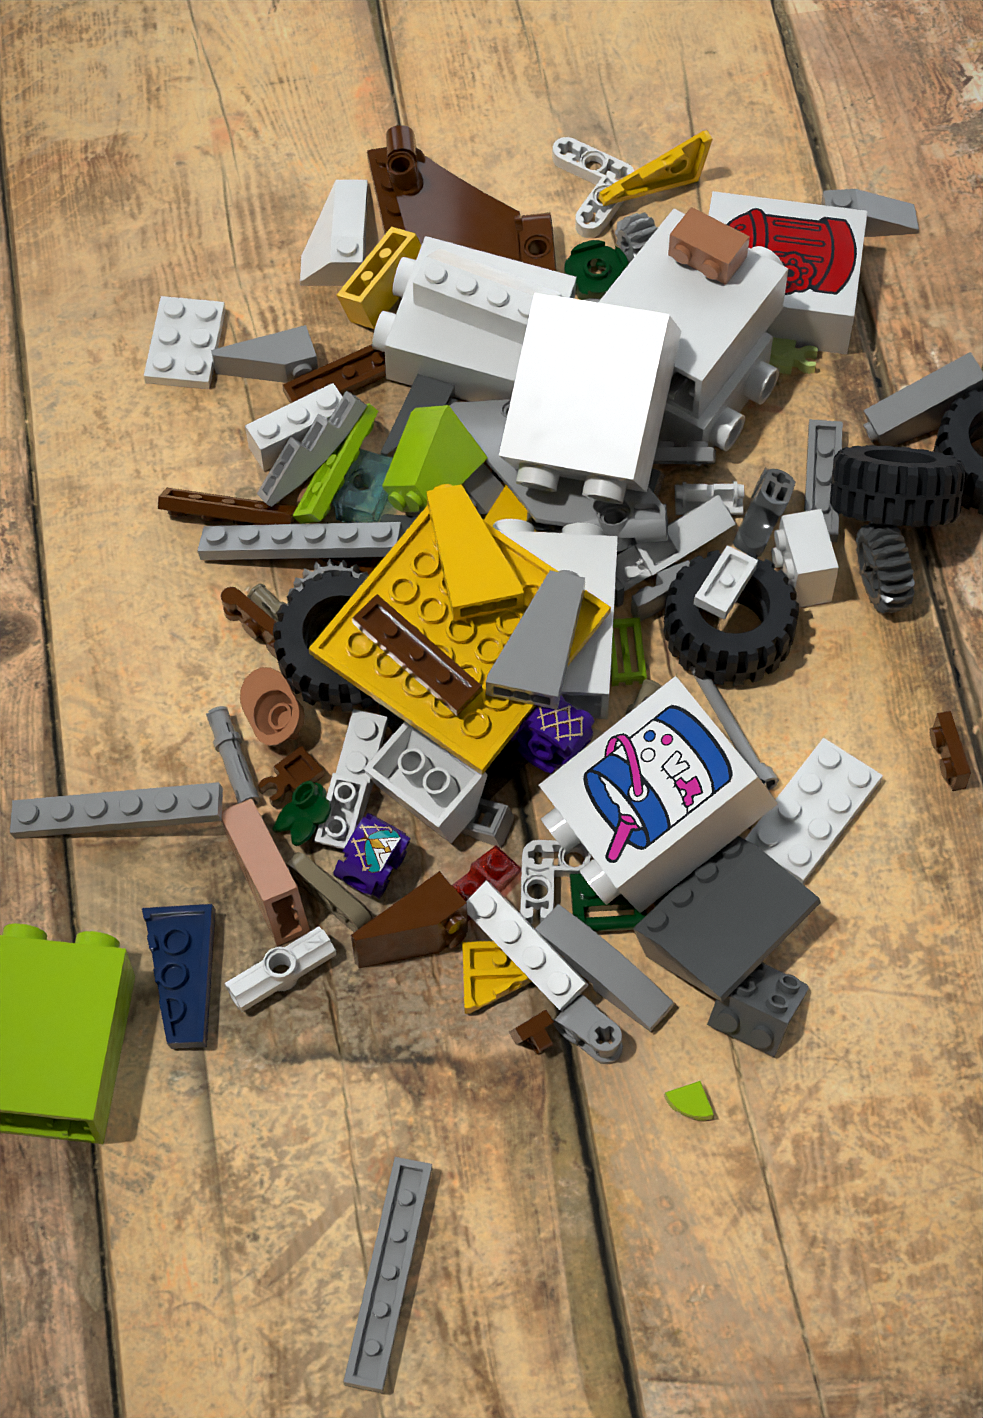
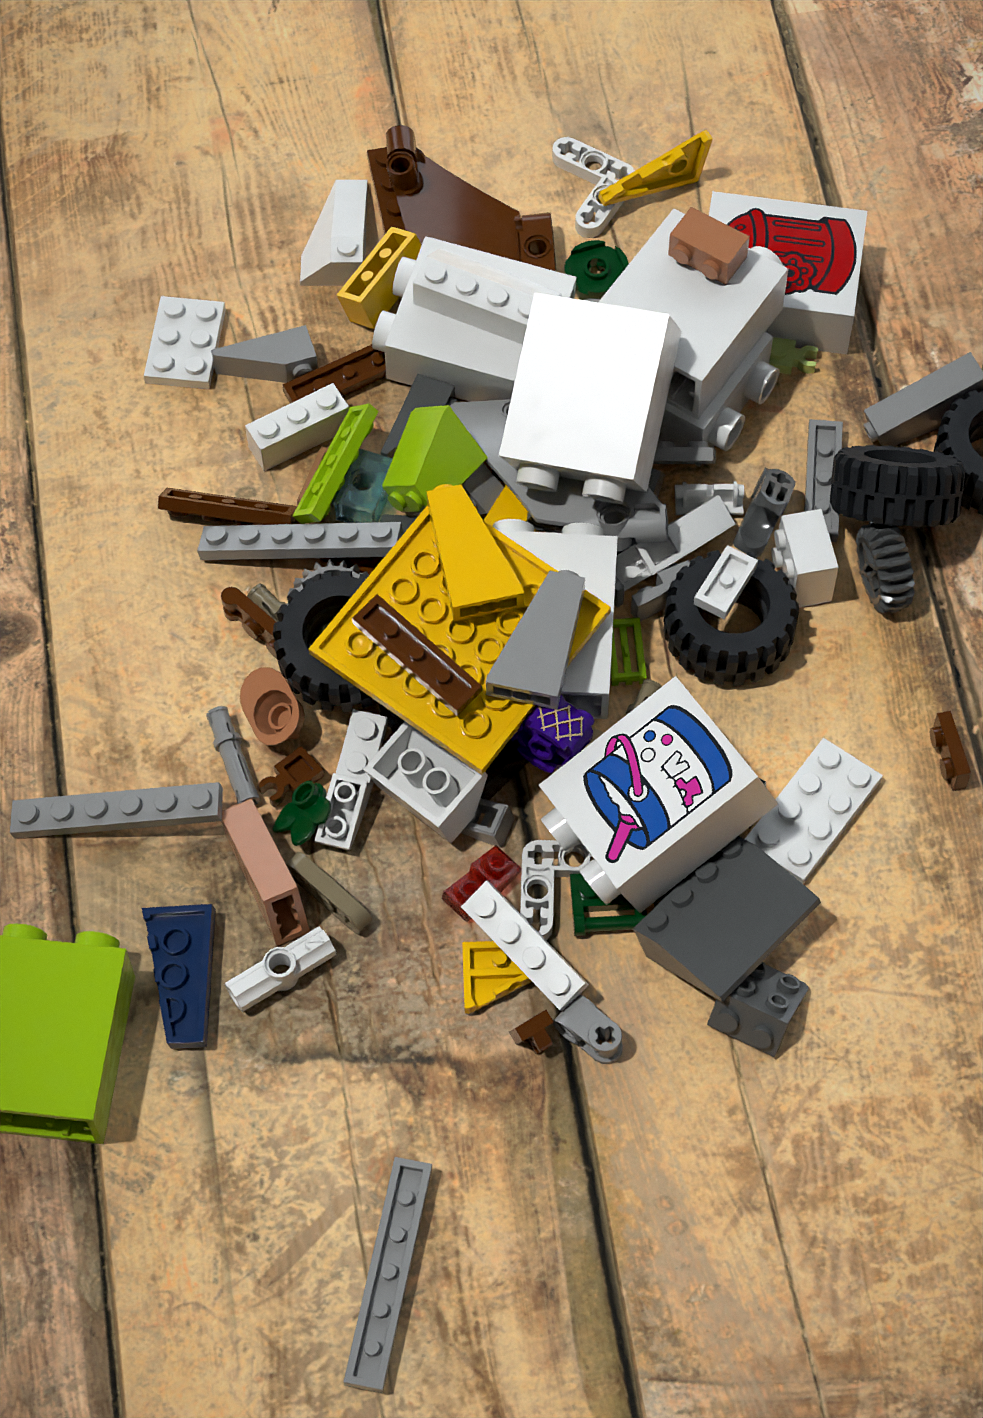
light grey slope [257,391,367,507] -> none
dark purple brick [333,813,411,899] -> none
reddish brown slope [351,871,468,968] -> none
light grey slope [535,904,674,1032] -> none
light grey gear [615,212,658,263] -> none
lime tile [664,1081,714,1121] -> none
light grey piece [690,666,779,790] -> none
light grey slope [821,189,919,237] -> none

